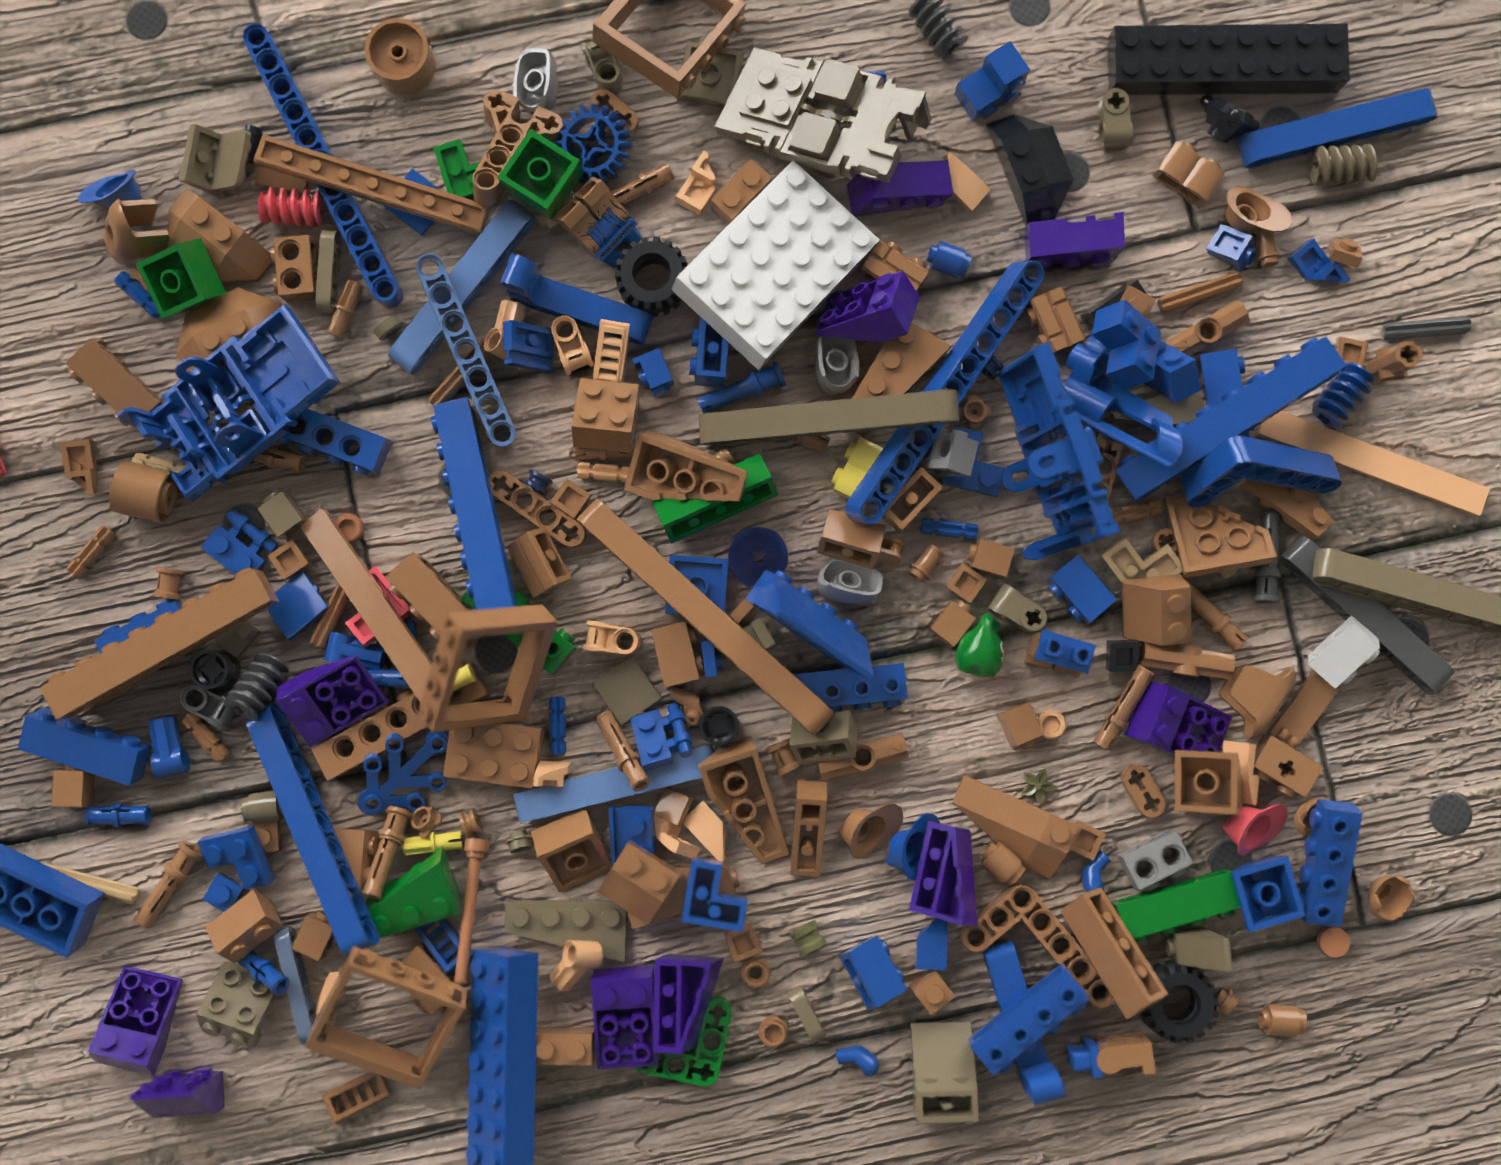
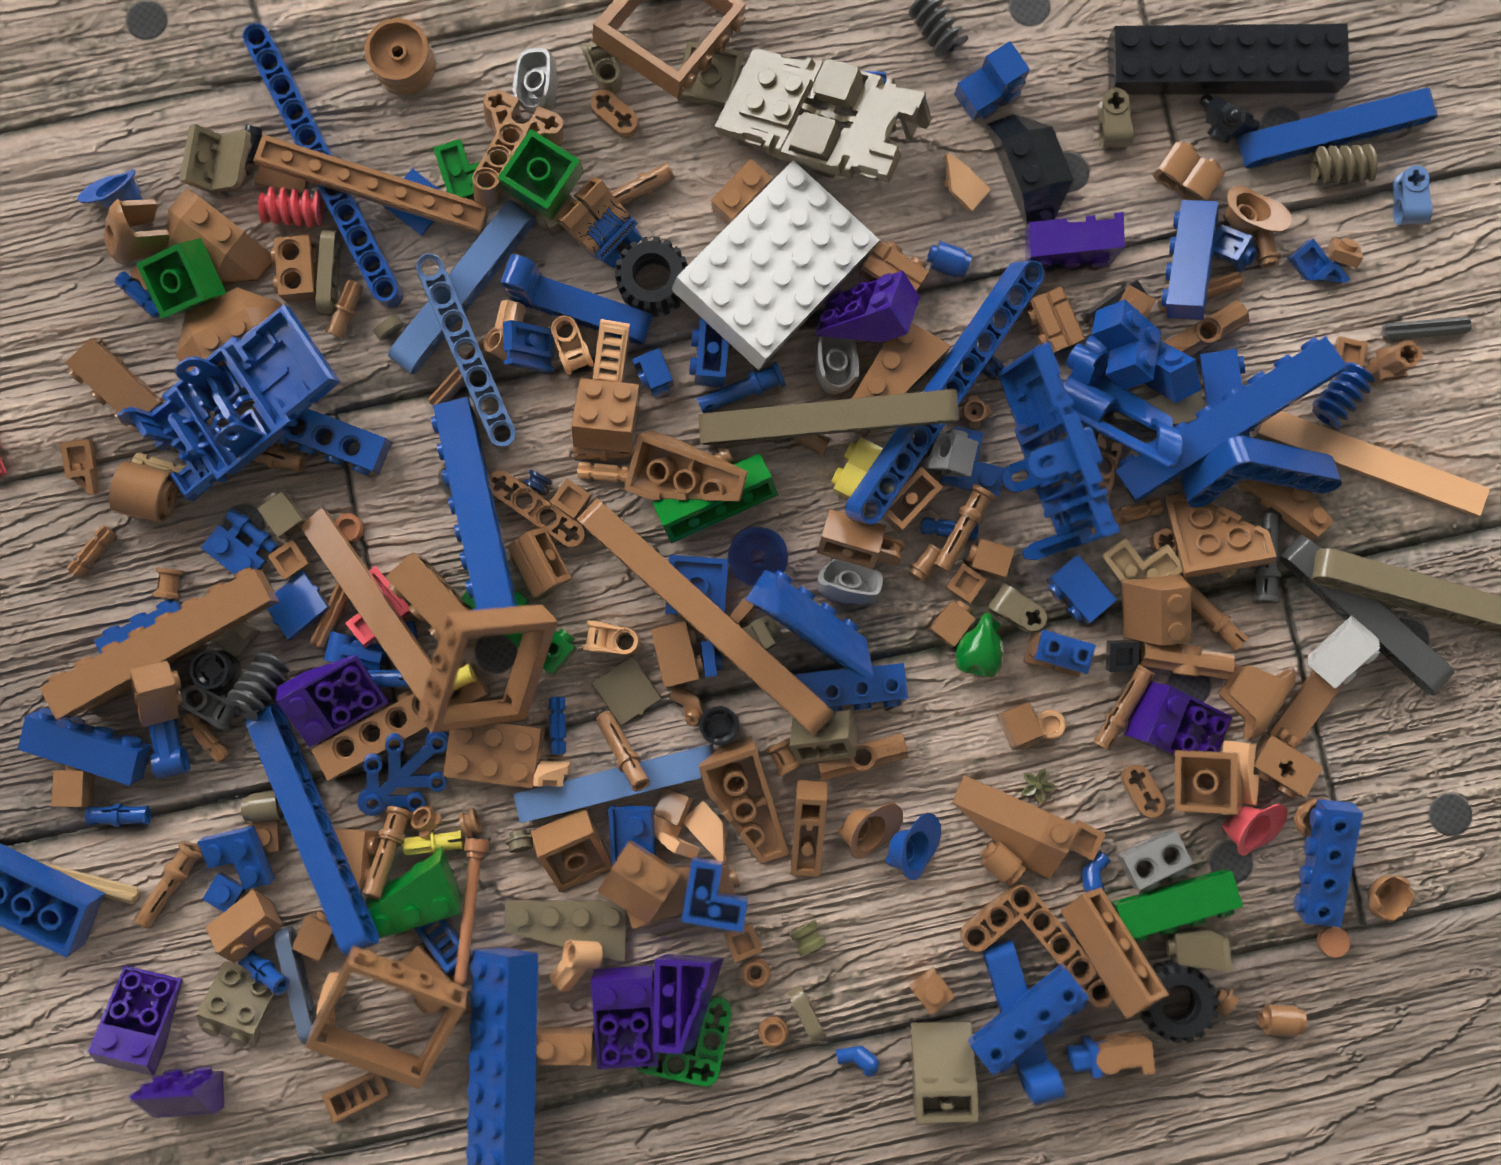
blue gear [554,104,633,183] -> none
blue plate [630,703,692,772] -> none
light nougat slope [675,151,715,216] -> none
blue brick [839,935,907,1010] -> none
dark purple wedge [846,160,954,217] -> none
dark purple wedge [909,821,978,926] -> none
blue slope [915,918,948,971] -> none
blue slope [1230,856,1306,932] -> none
none -> medium nougat brick [130,660,183,728]
none -> medium nougat pin [934,484,996,573]
none -> brick [1161,200,1219,320]
none -> medium blue piece [1392,165,1433,225]

